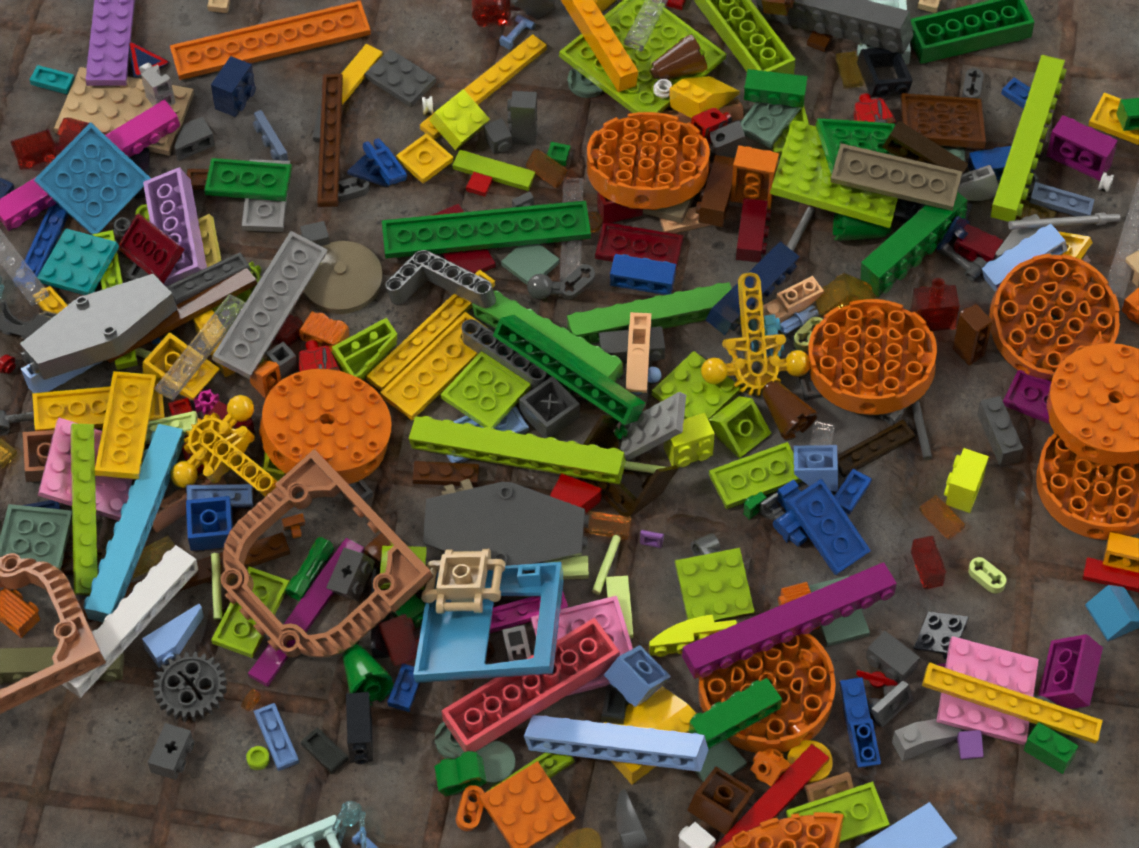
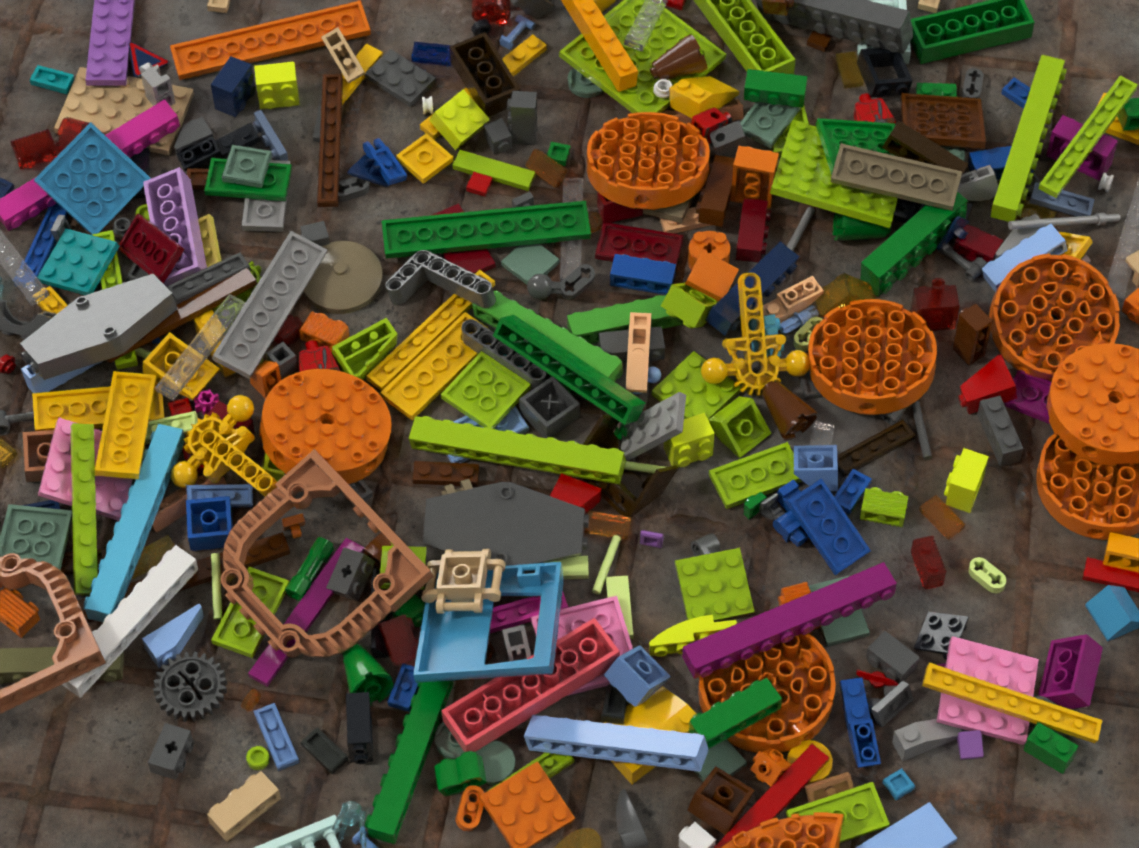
none -> dark grey tile [50,215,72,242]
none -> black slope [177,122,261,171]
none -> tan brick [207,771,281,842]
none -> sand green tile [222,145,272,188]
none -> neon yellow brick [254,62,300,109]
none -> tan slope [321,27,366,84]
none -> green brick [365,681,454,844]
none -> clear blue plate [411,41,451,66]
none -> dark brown brick [449,32,521,117]
none -> black tile [471,19,492,36]
none -> lime slope [661,282,718,329]
none -> orange tile [685,250,739,301]
none -> orange brick [688,231,730,271]
none -> lime brick [860,487,908,527]
none -> dark azure tile [883,768,915,800]
none -> green plate [916,83,957,97]
none -> red slope [958,355,1017,414]
none -> lime plate [1038,76,1138,198]

